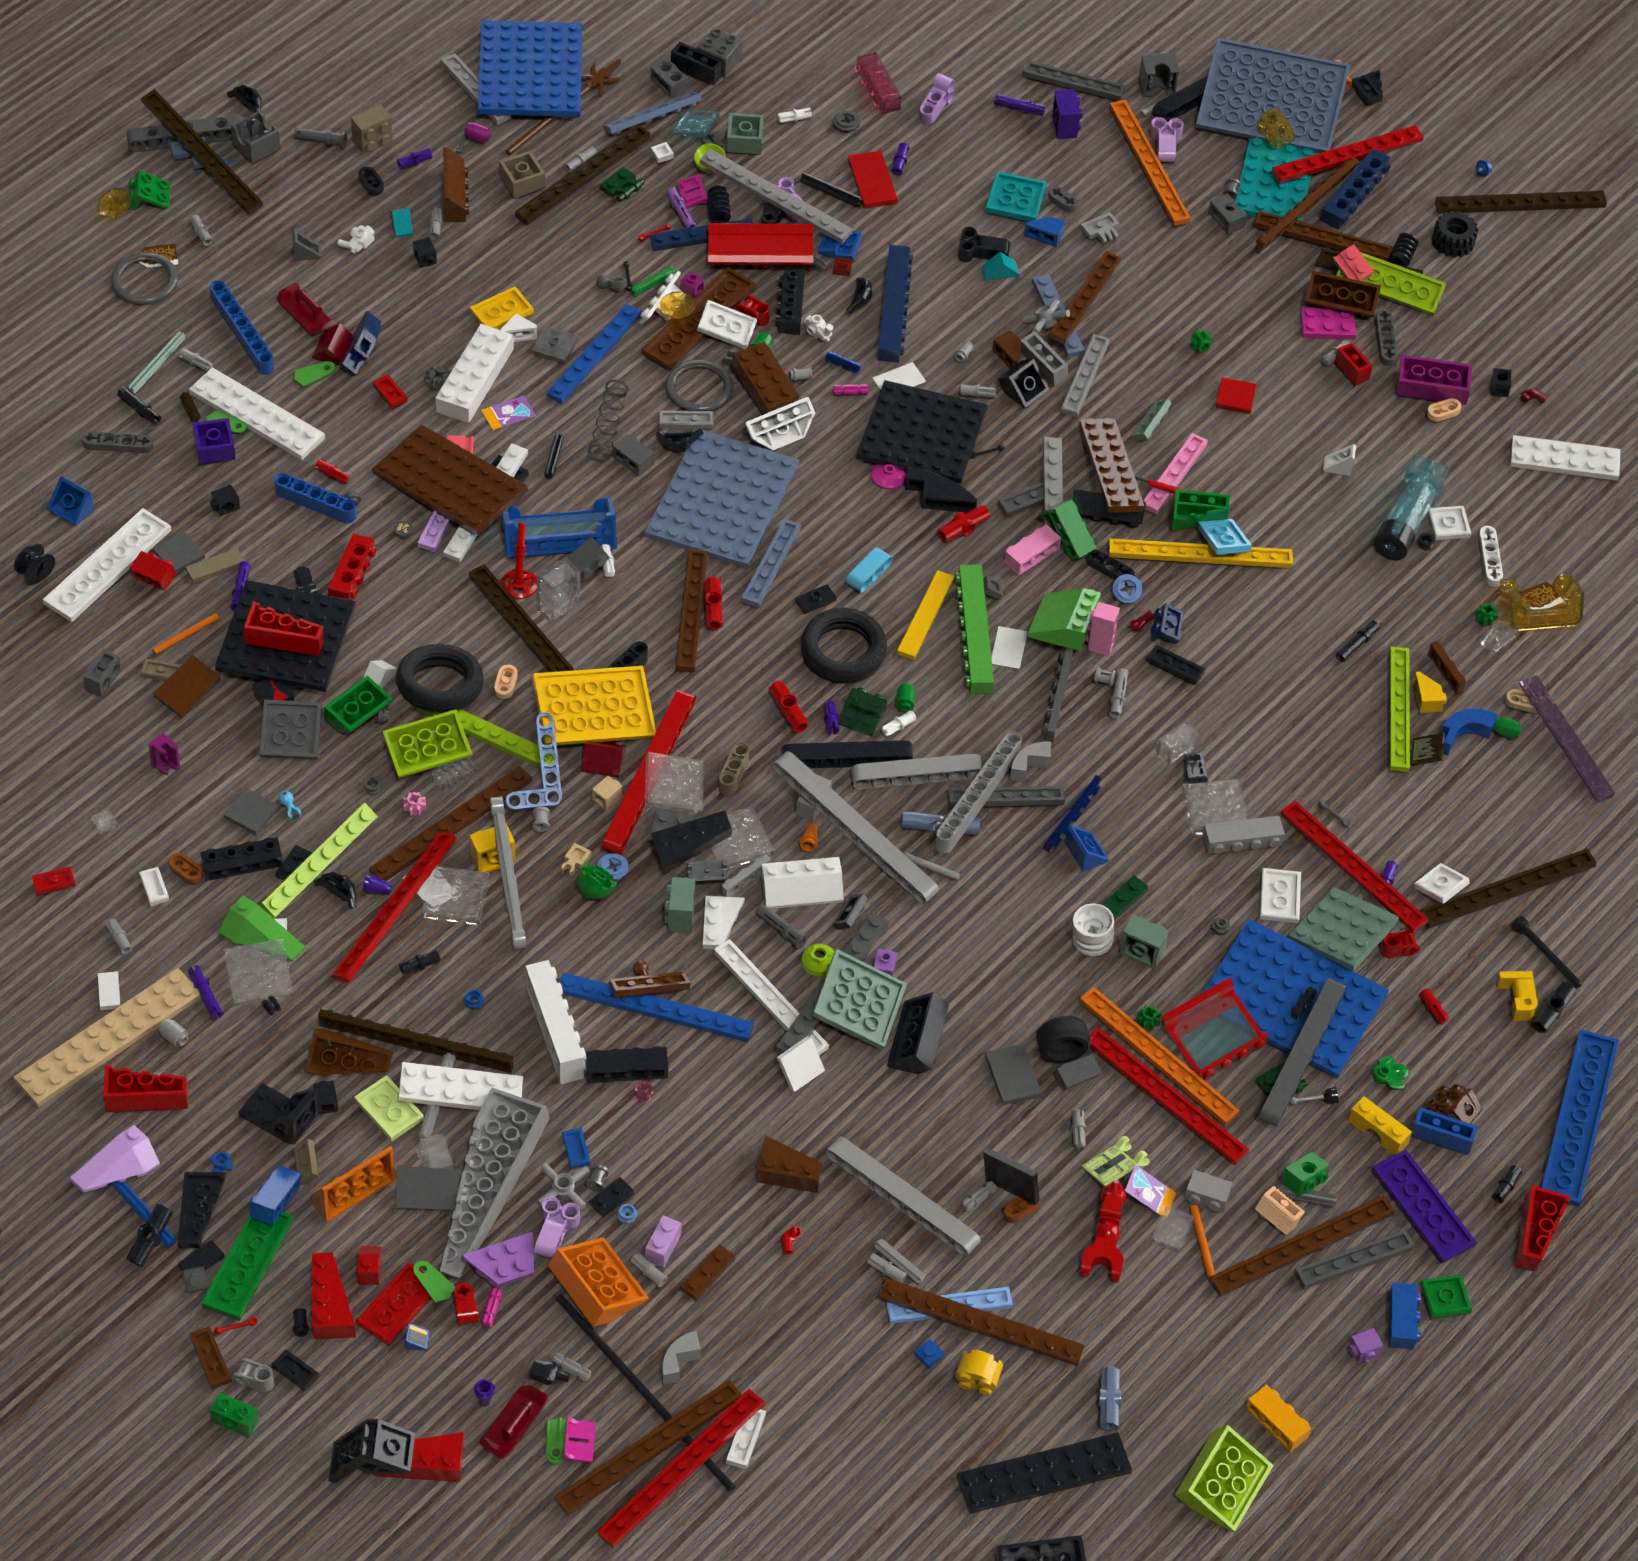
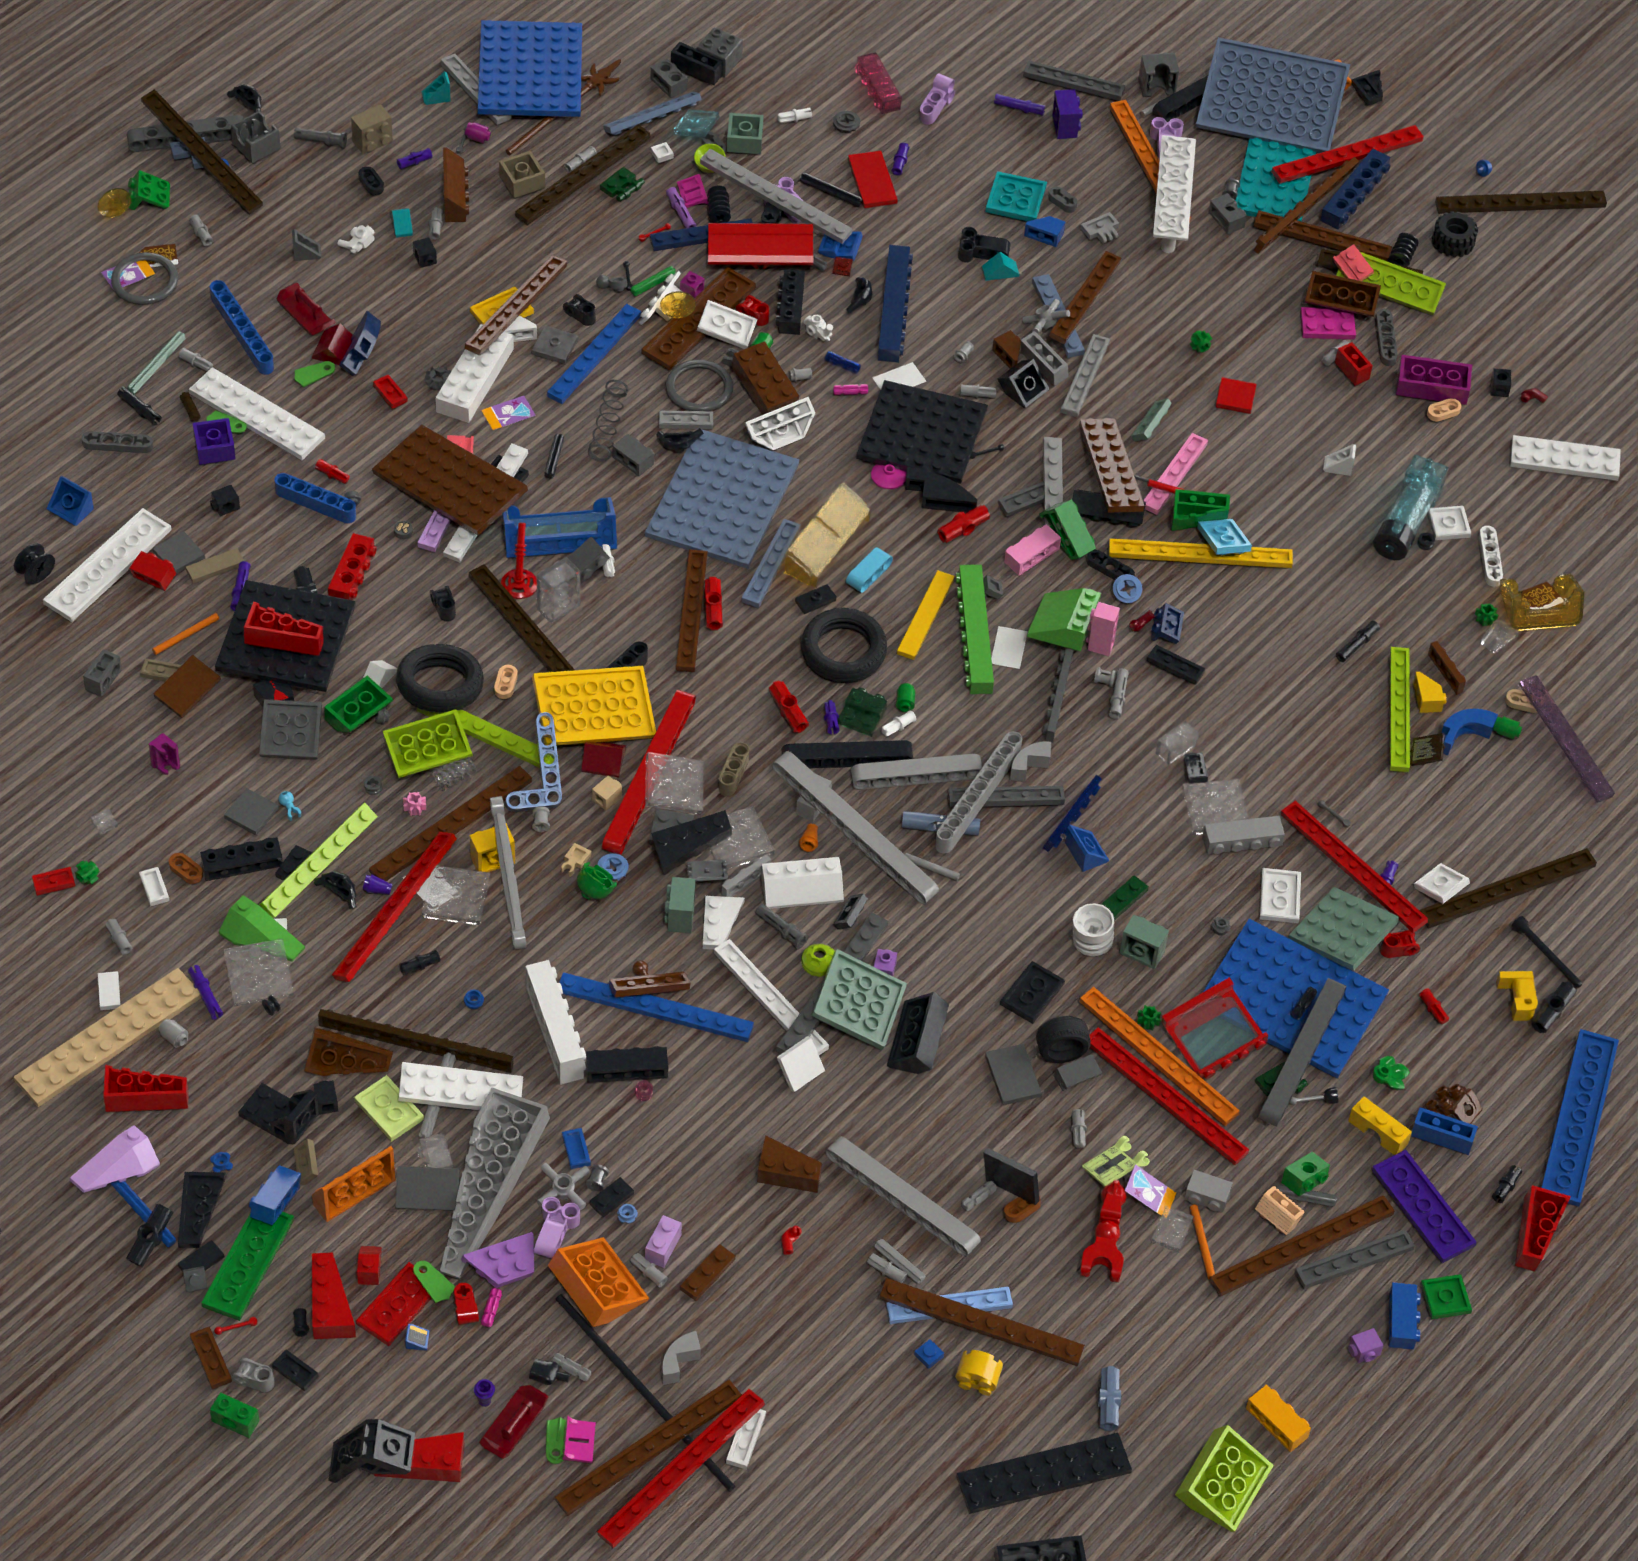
clear yellow brick [1259,106,1295,149] -> none
none -> green gear [75,860,100,885]
none -> sticker [101,260,155,290]
none -> teal slope [421,71,451,105]
none -> black piece [430,585,456,621]
none -> reddish brown plate [465,255,568,355]
none -> black piece [563,294,596,326]
none -> clear yellow piece [785,483,870,588]
none -> black tile [1000,961,1065,1024]
none -> white piece [1153,135,1196,253]

